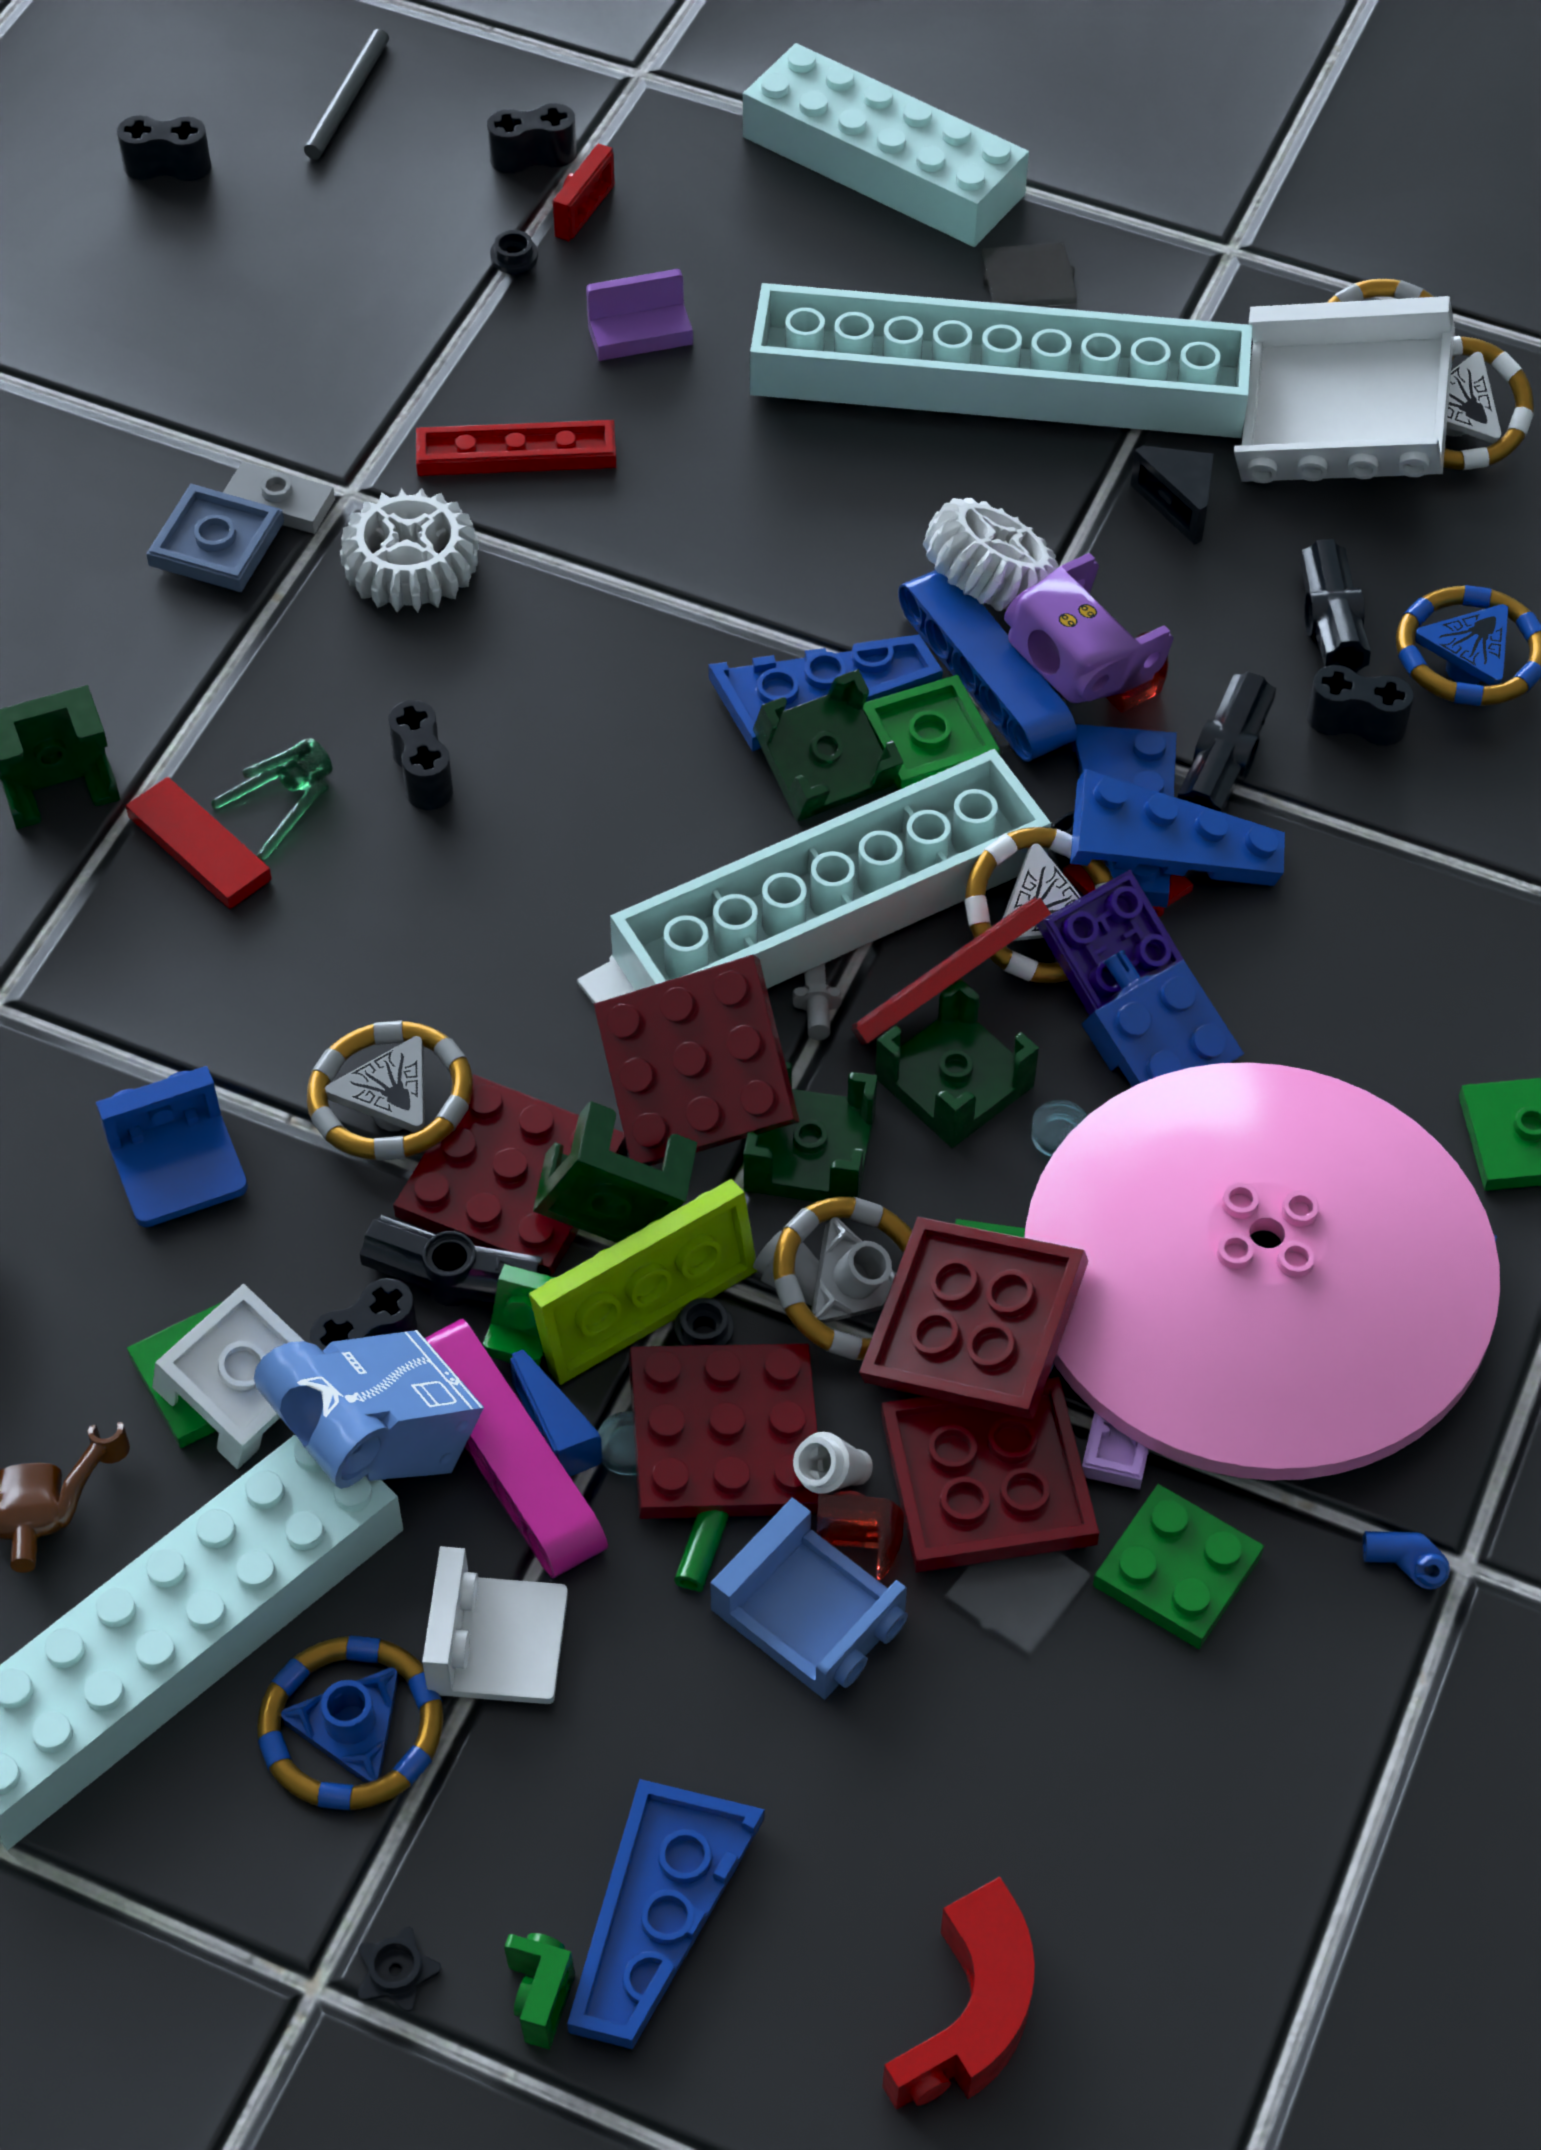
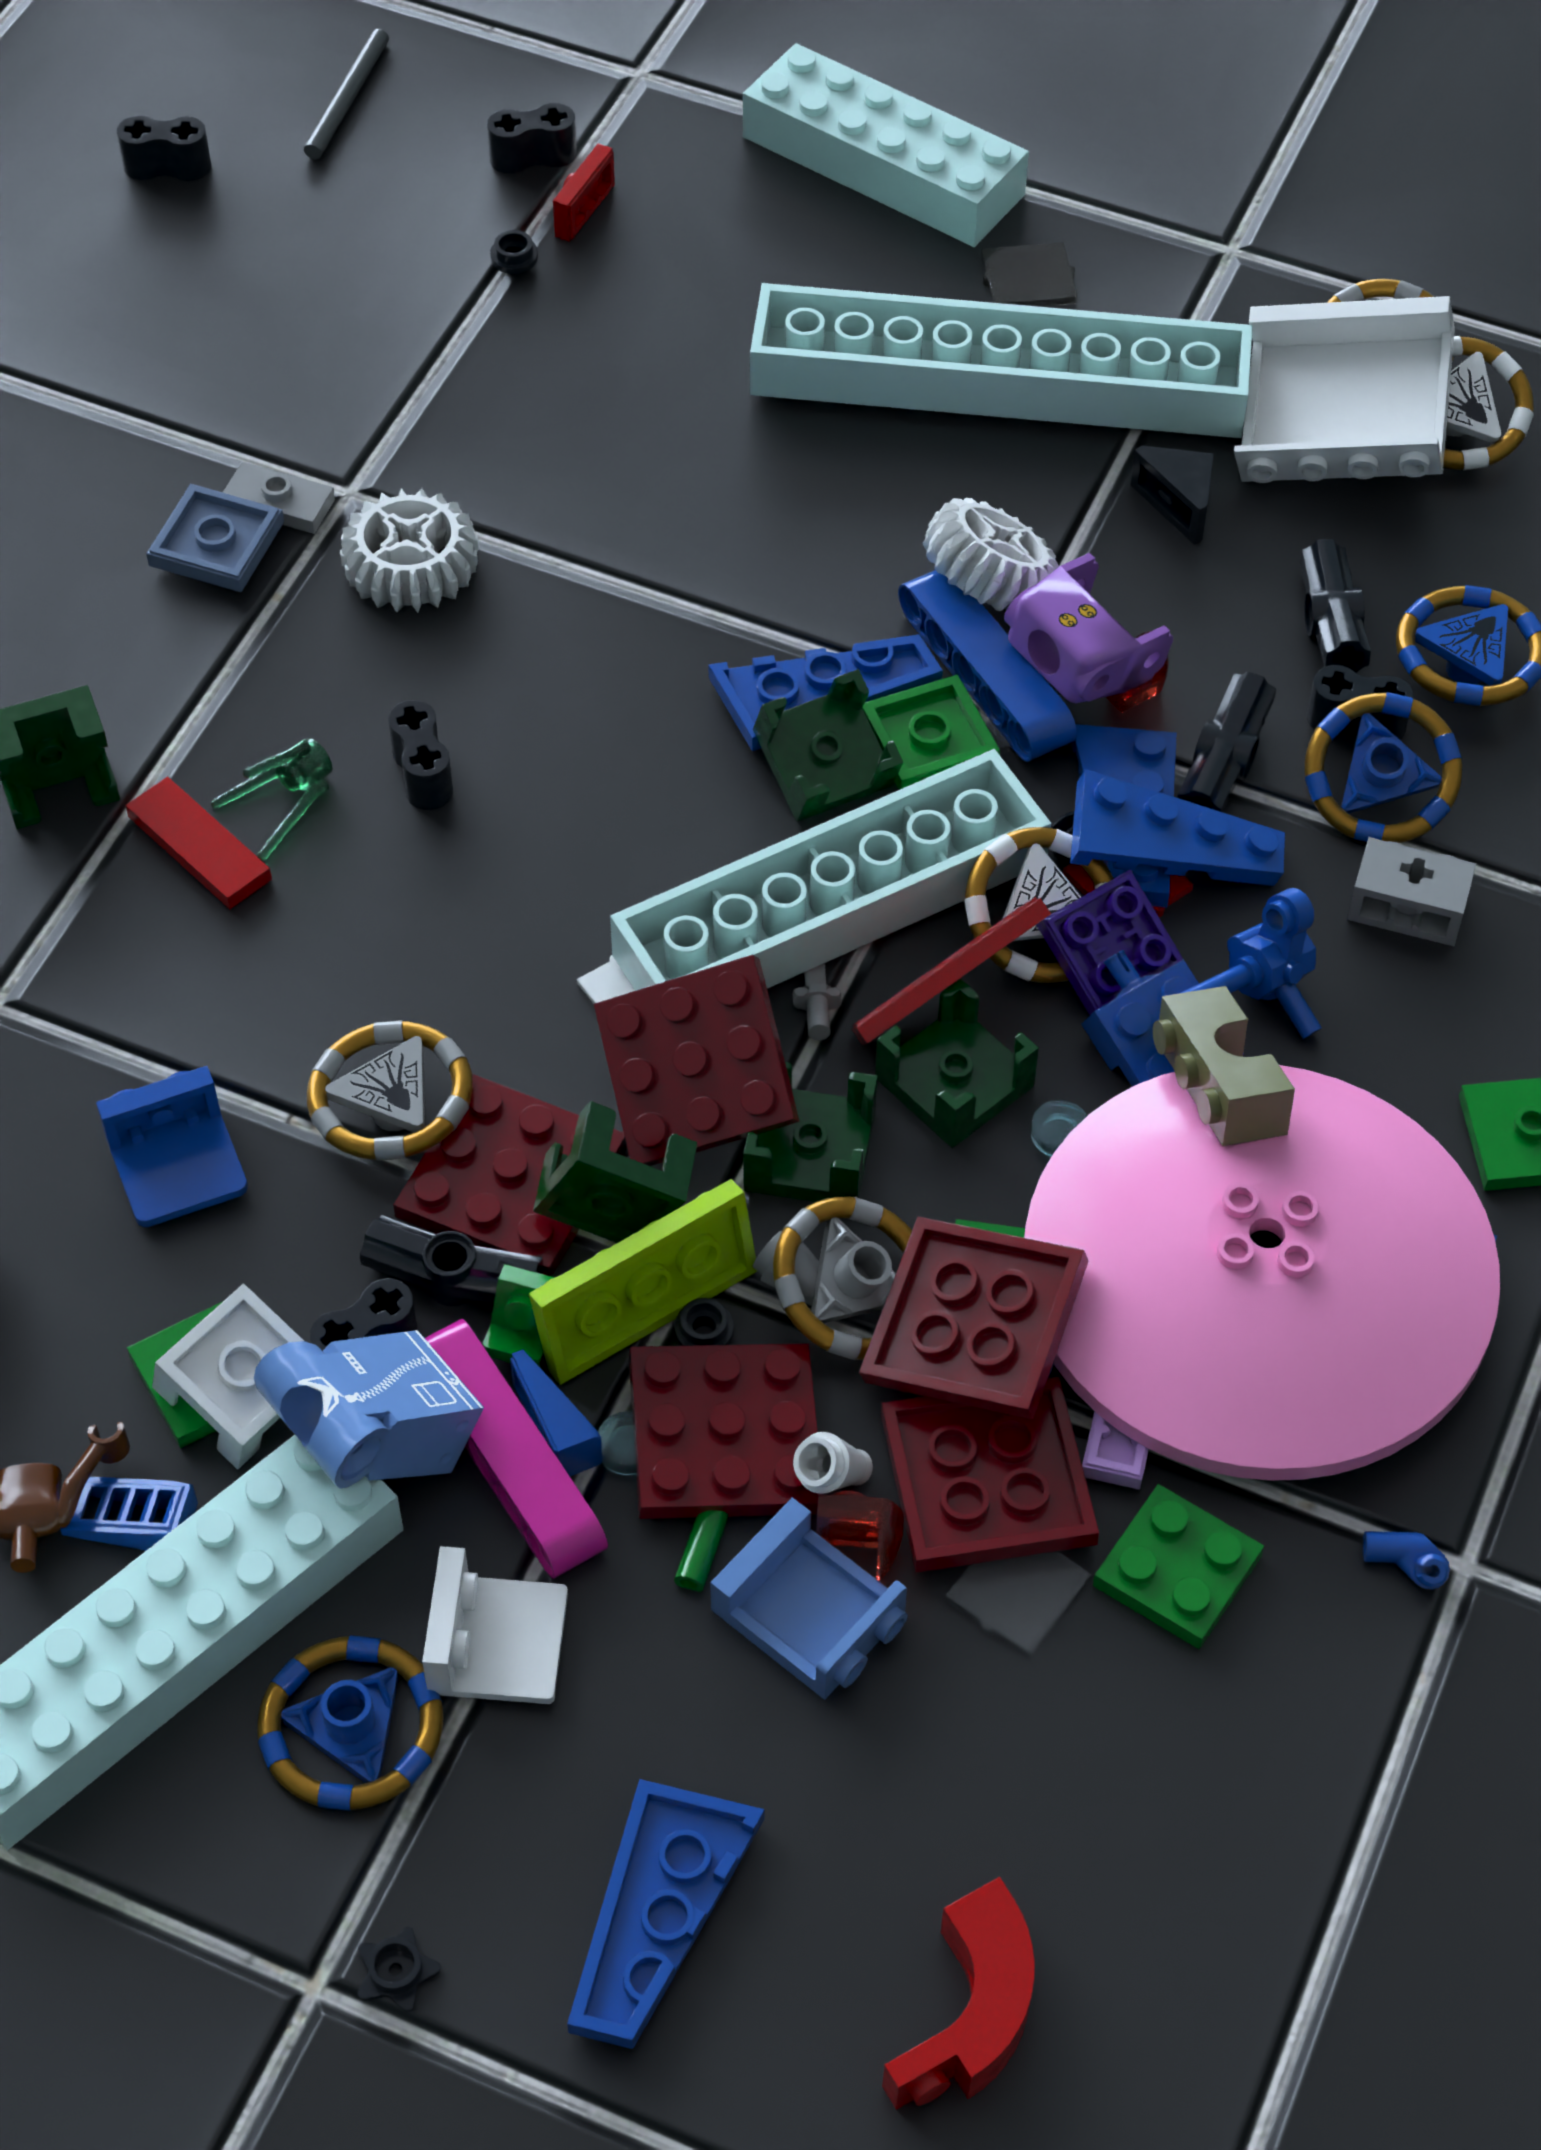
red tile [416,420,617,476] -> none
green bracket [504,1933,576,2050] -> none
medium lavender panel [586,269,693,361] -> none
none -> blue slope [60,1477,198,1551]
none -> arch [1153,986,1295,1146]
none -> blue piece [1178,888,1322,1039]
none -> blue piece [1305,692,1462,843]
none -> light grey brick [1347,837,1477,946]

